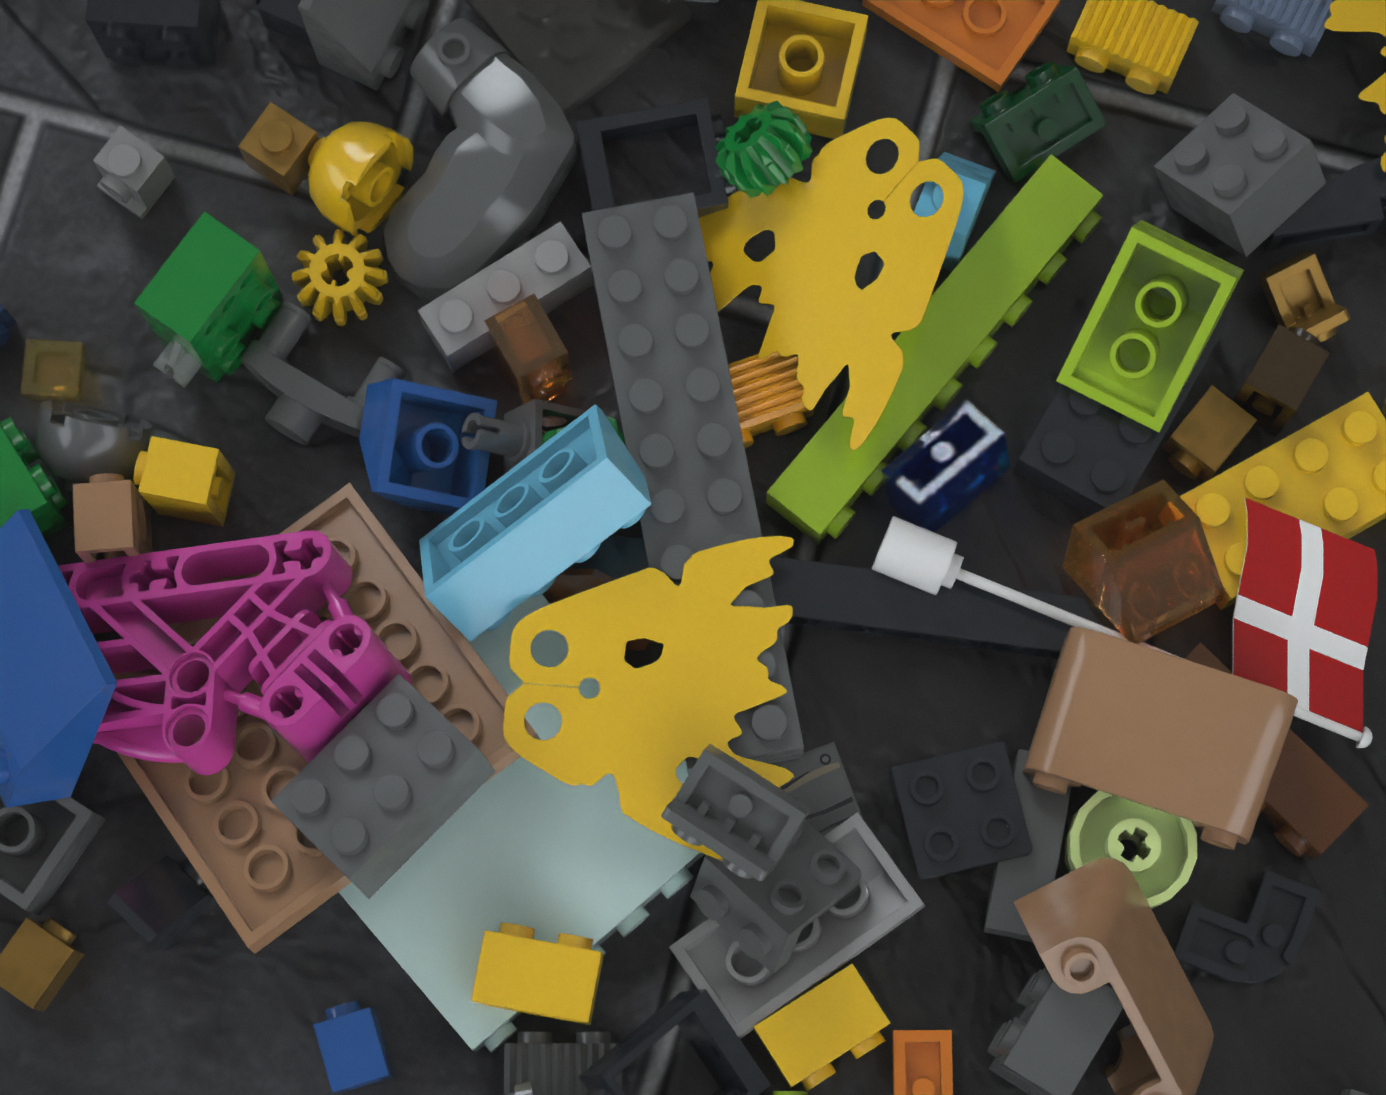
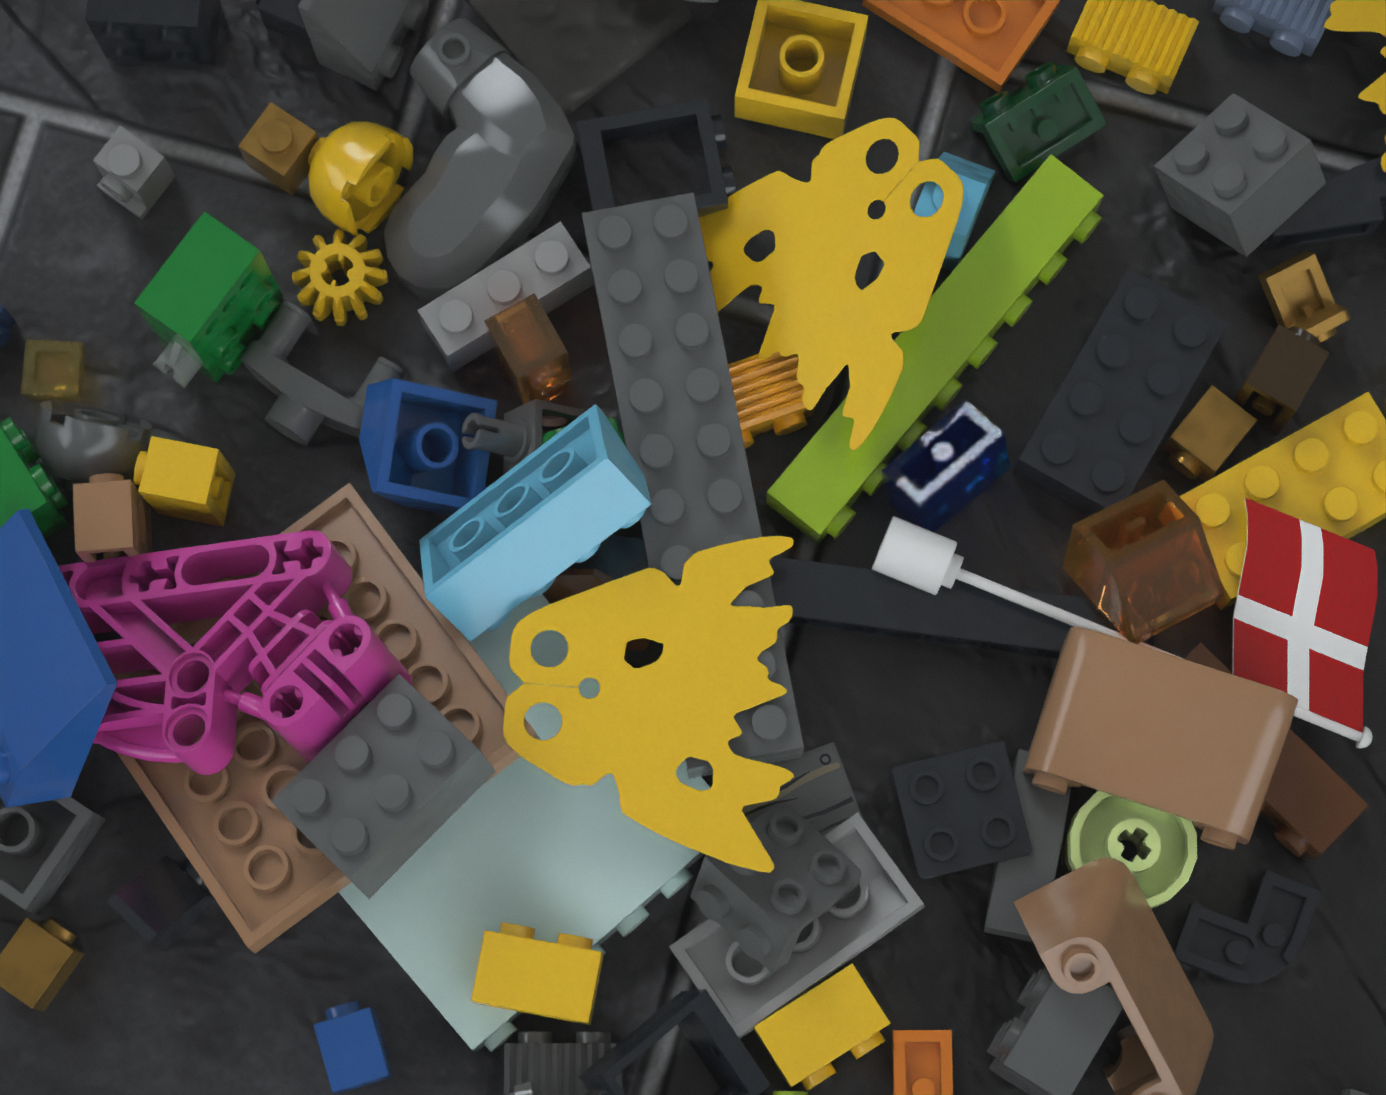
dark grey bracket [661,744,811,881] -> none
green gear [715,101,813,198] -> none
lime slope [1056,220,1244,432] -> none

